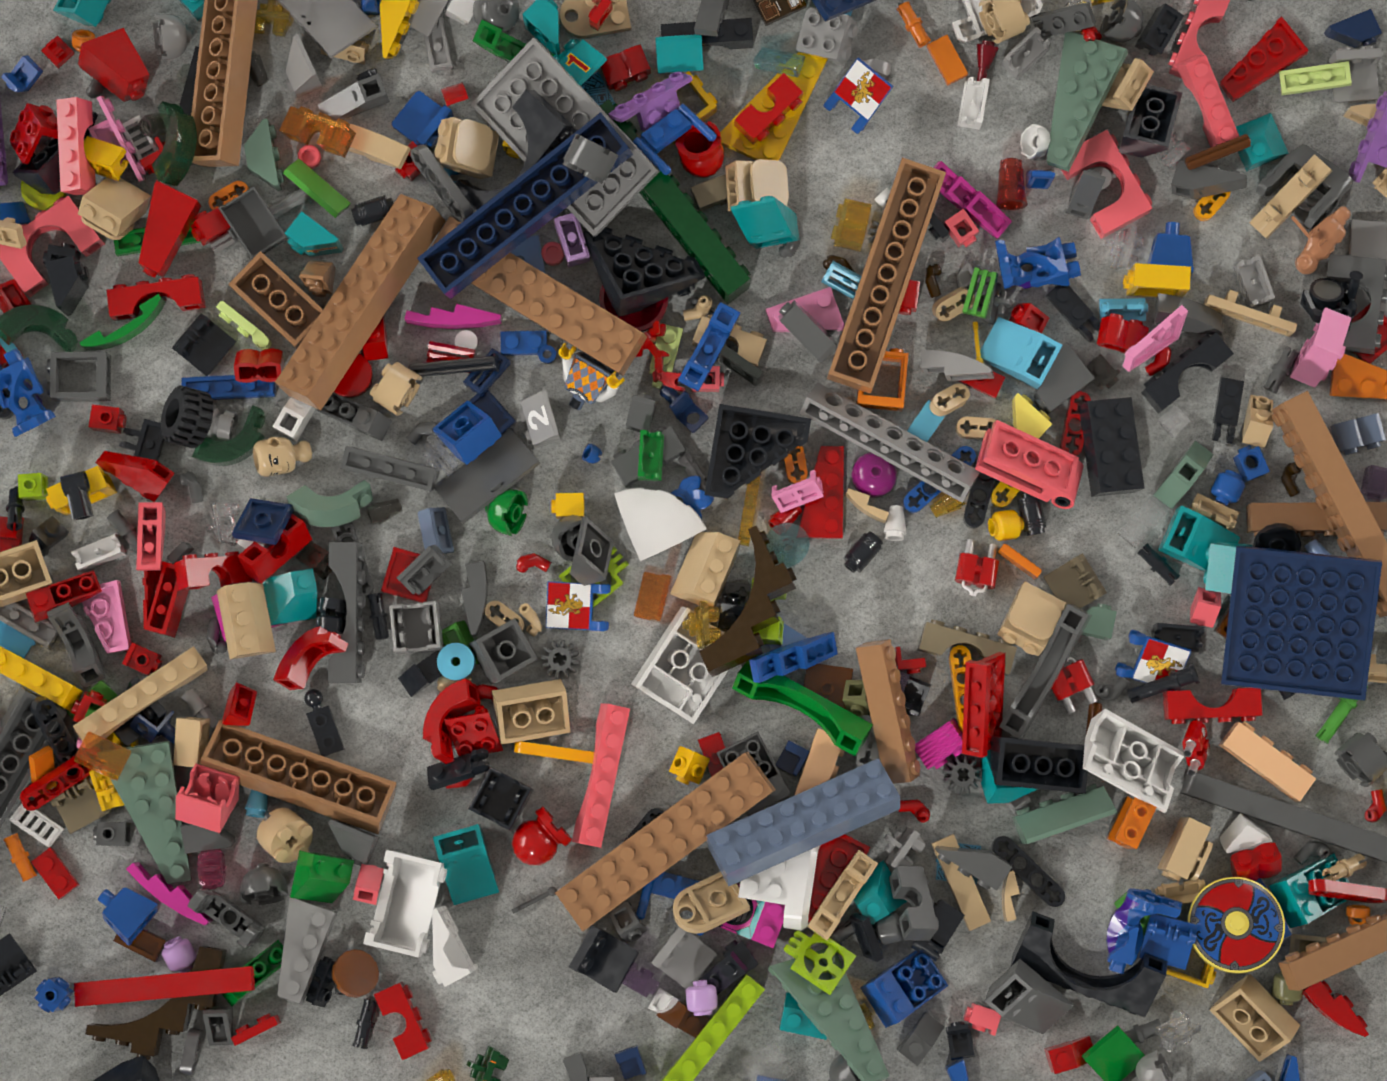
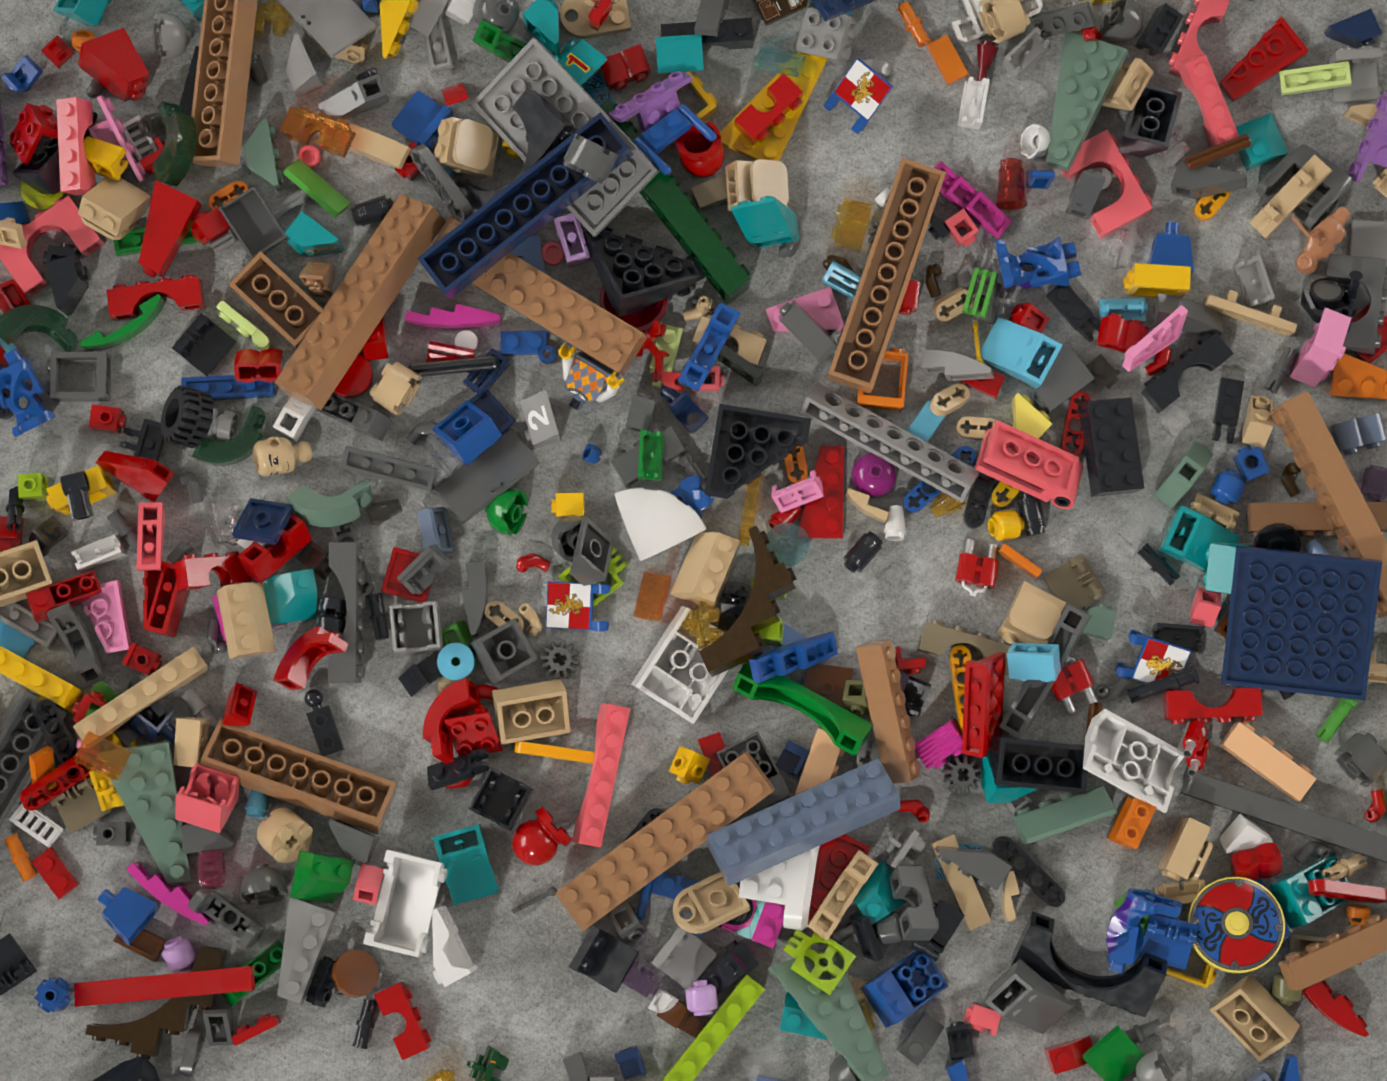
none -> medium azure brick [1007,643,1061,682]

